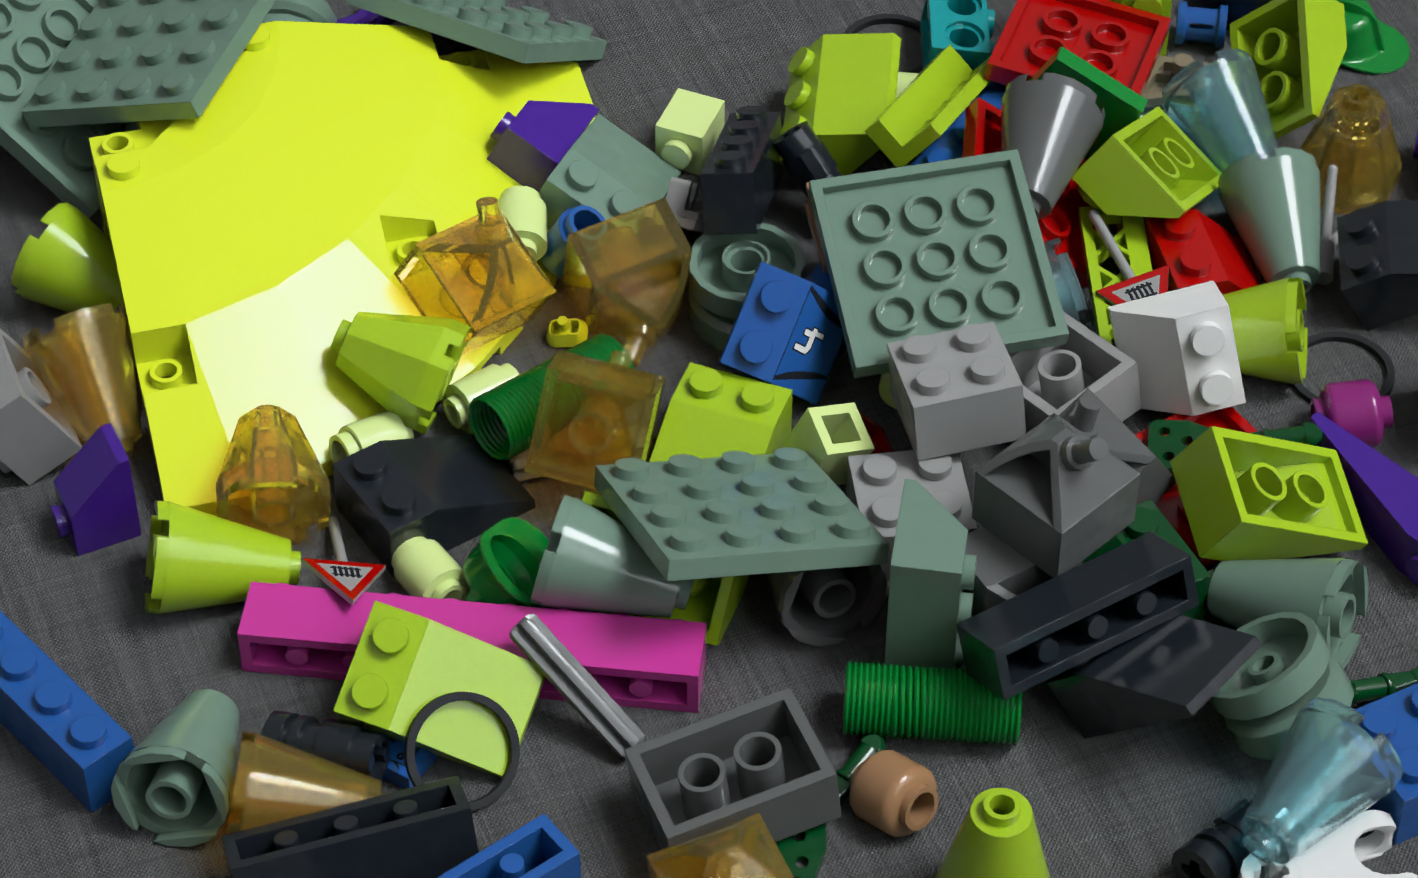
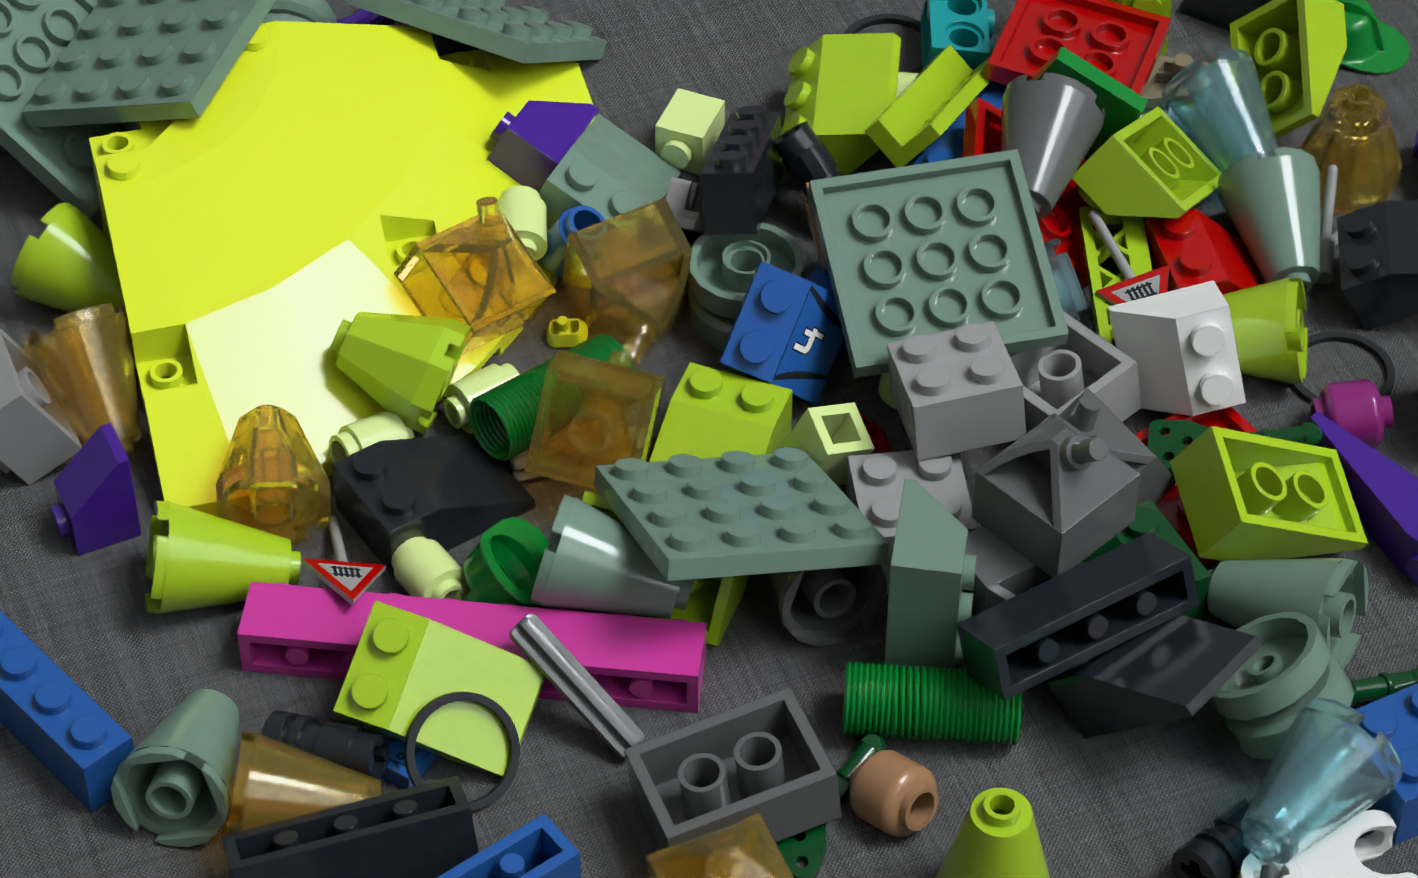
blue bush [1174,1,1228,49] -> none

